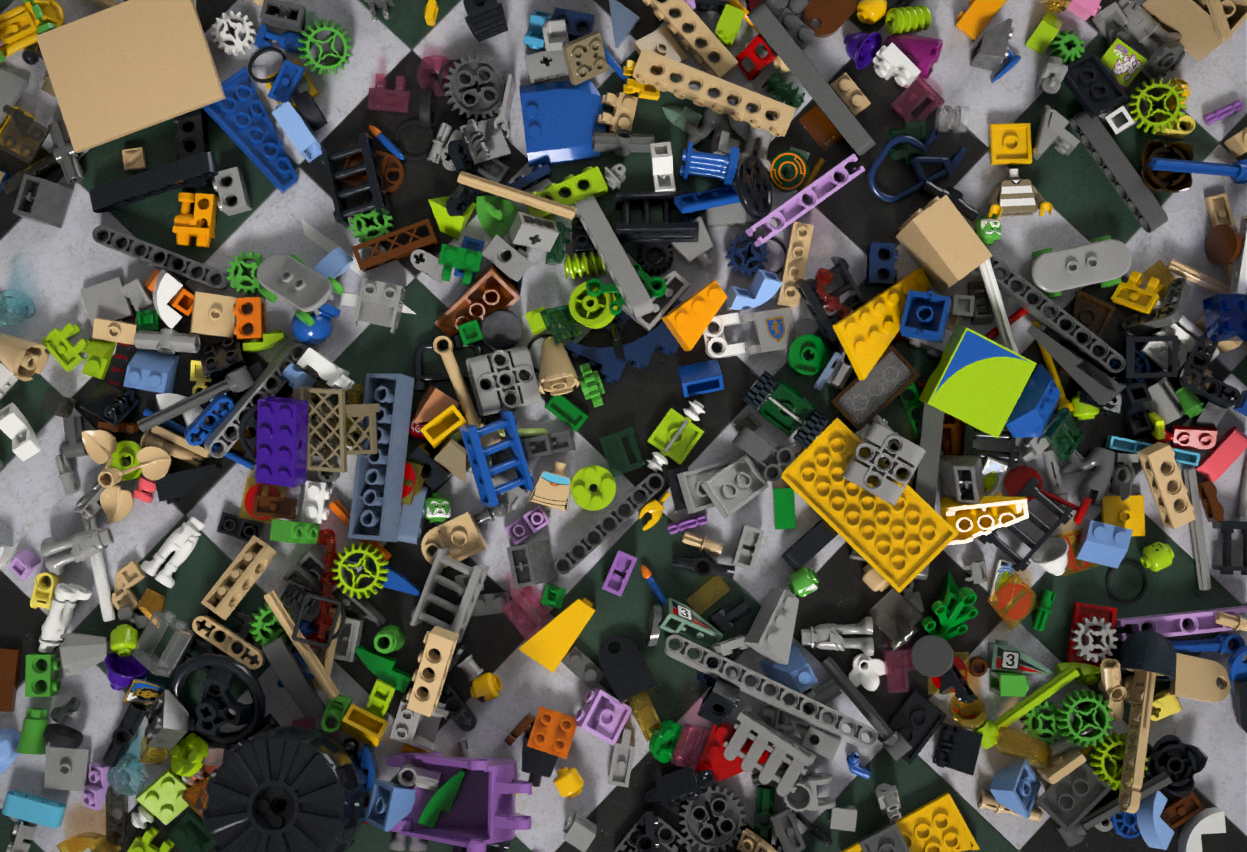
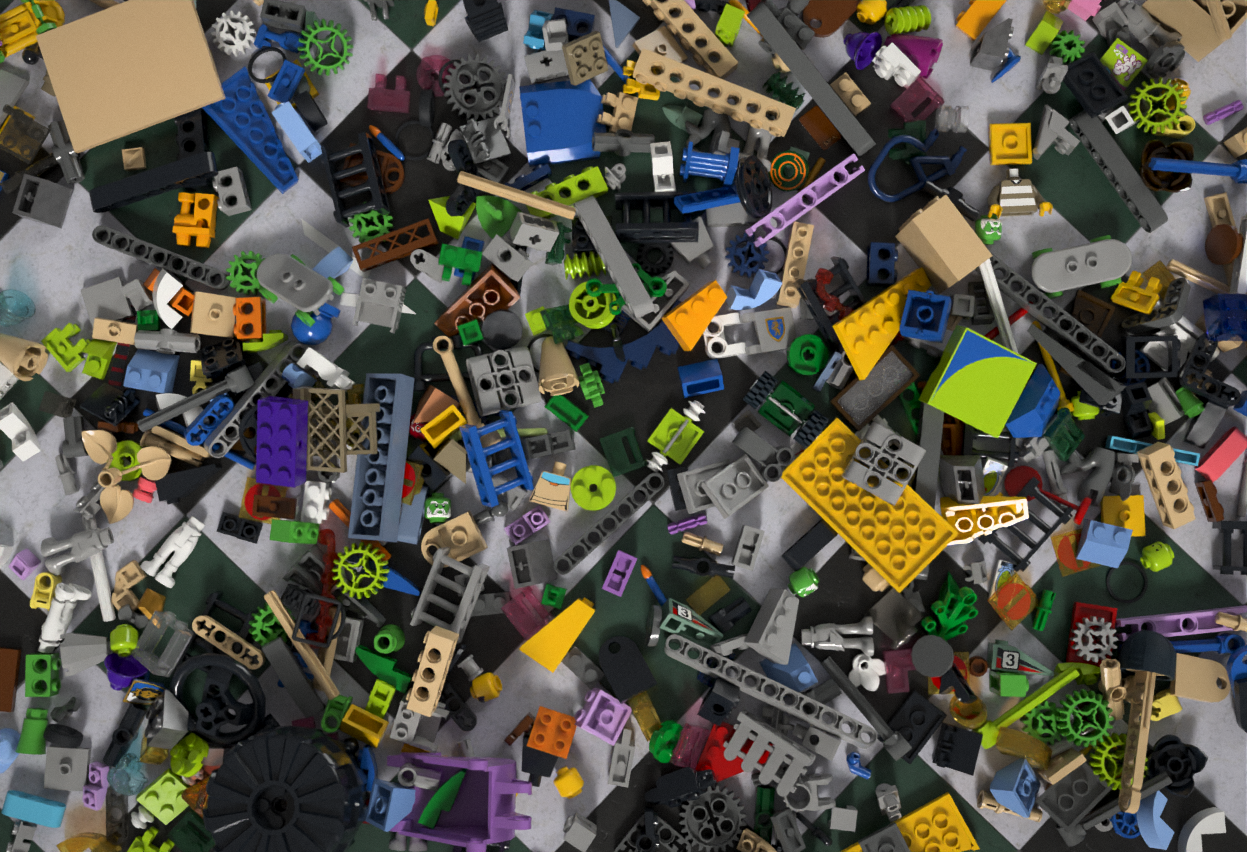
tan brick [201,535,277,620] -> none
yellow hand [638,491,671,531] -> none
red piece [735,33,778,81] -> none
green tile [773,488,796,530] -> none
white hat [1031,537,1069,576] -> none
plate [1153,426,1218,450] -> none
reddish brown plate [1160,791,1204,830] -> none
light grey axle [1183,468,1212,590] -> none

